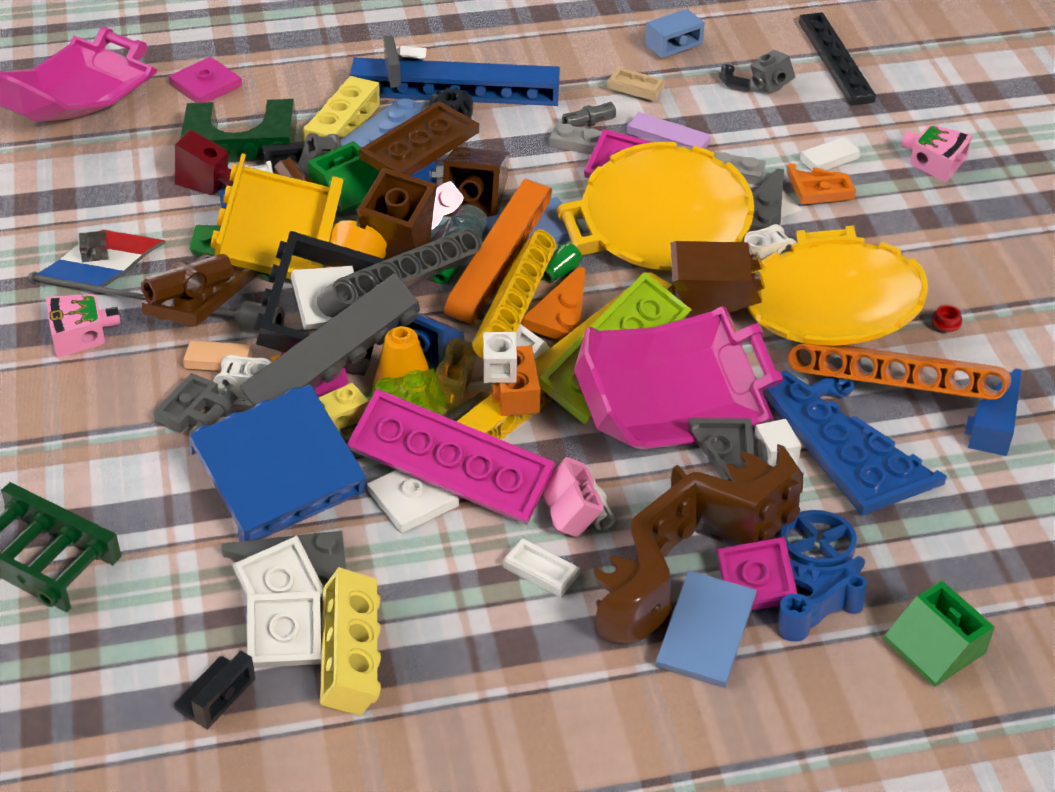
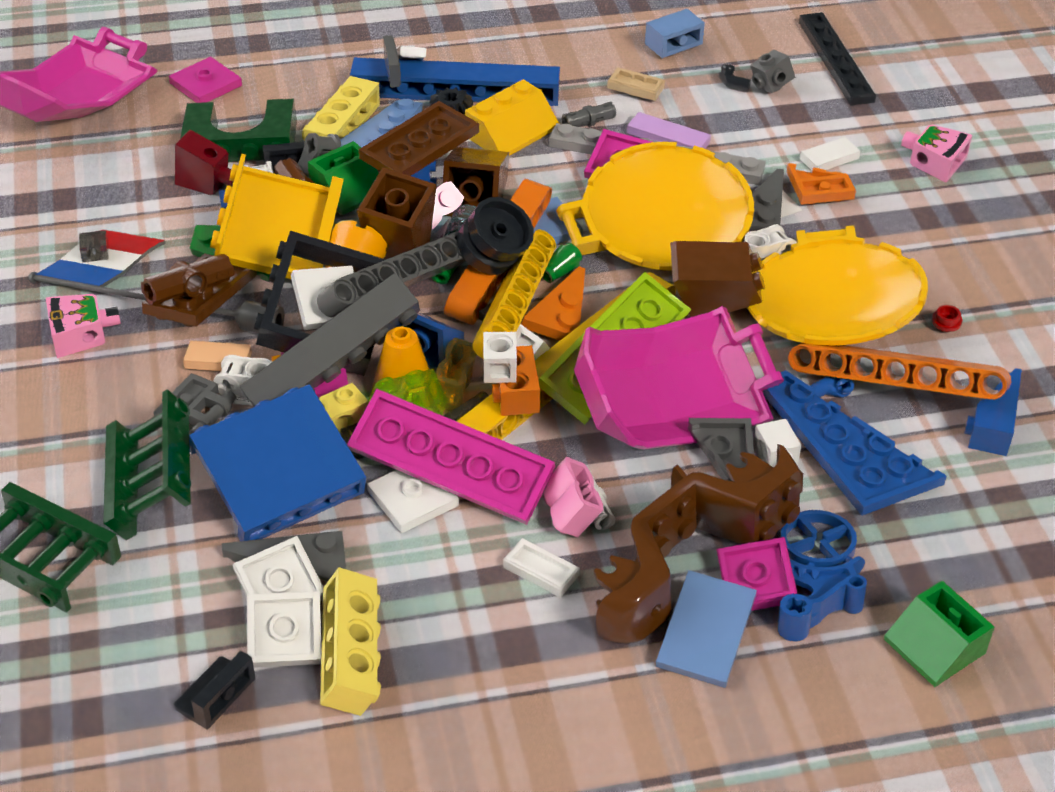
none -> dark green fence [103,389,191,541]
none -> black wheel [457,197,534,275]
none -> yellow slope [465,79,559,156]

